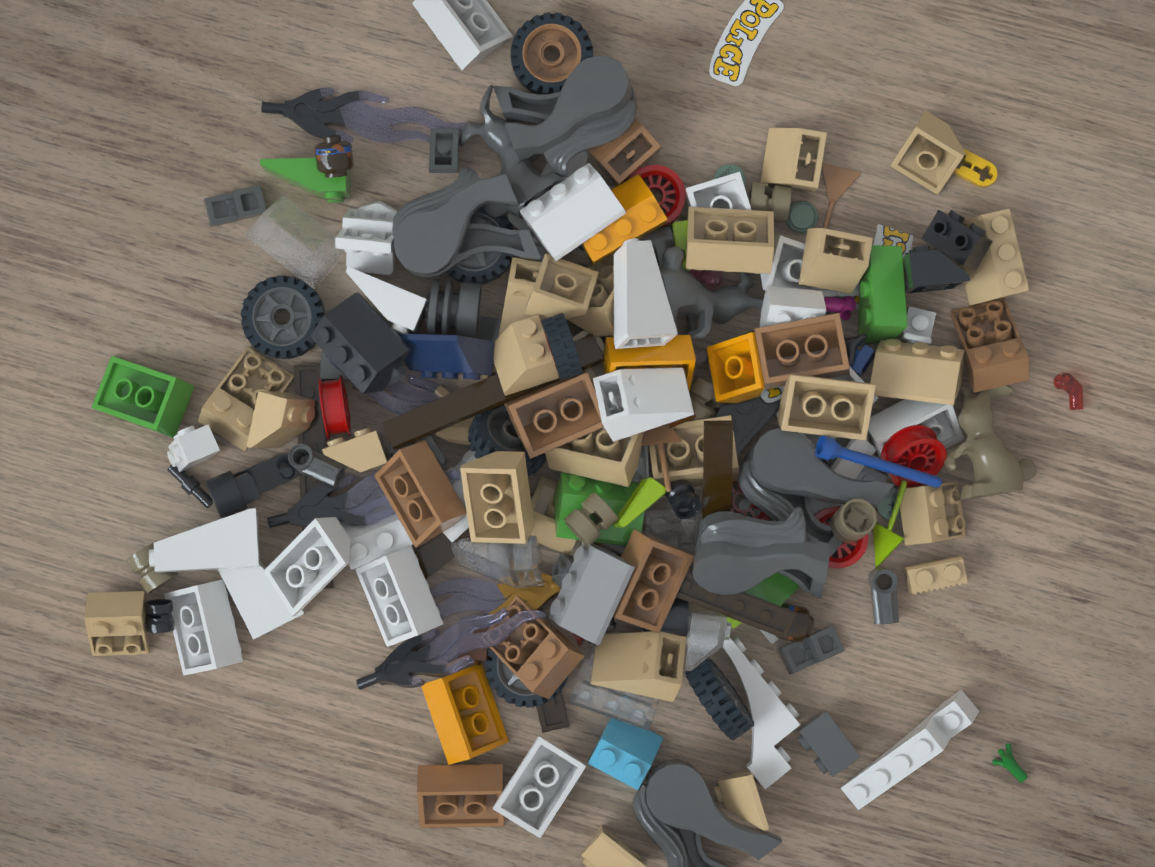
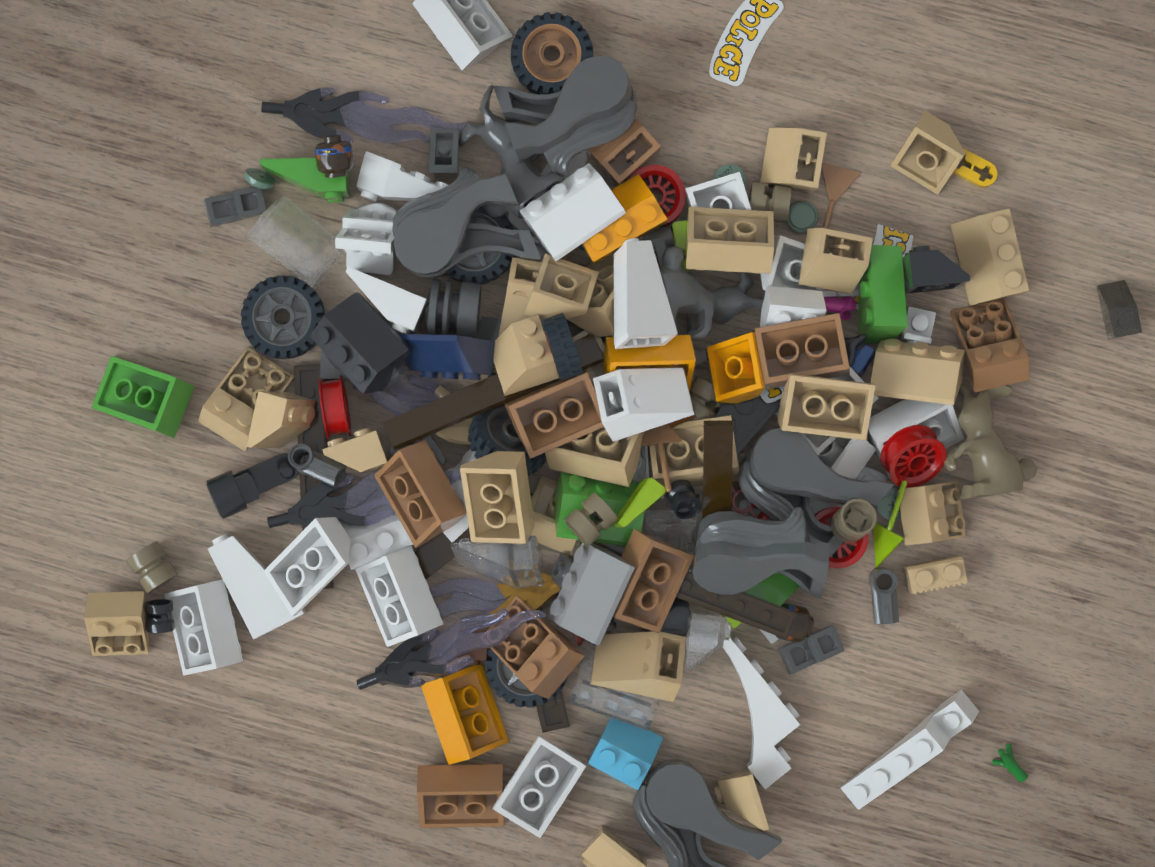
white slope [149,508,260,573] -> none
white brick [167,425,220,472] -> none
black bar [167,464,213,508] -> none
black wheel [685,657,754,740] -> none
clear pink tile [690,269,723,287] -> none
dark grey brick [797,709,860,777] -> none
blue piece [815,435,942,488] -> none
black brick [921,210,993,270] -> none
clear red arm [1054,373,1084,410] -> none
none -> sand green piece [243,168,276,190]
none -> white wedge [356,151,448,202]
none -> clear smoke slope [1097,280,1142,340]

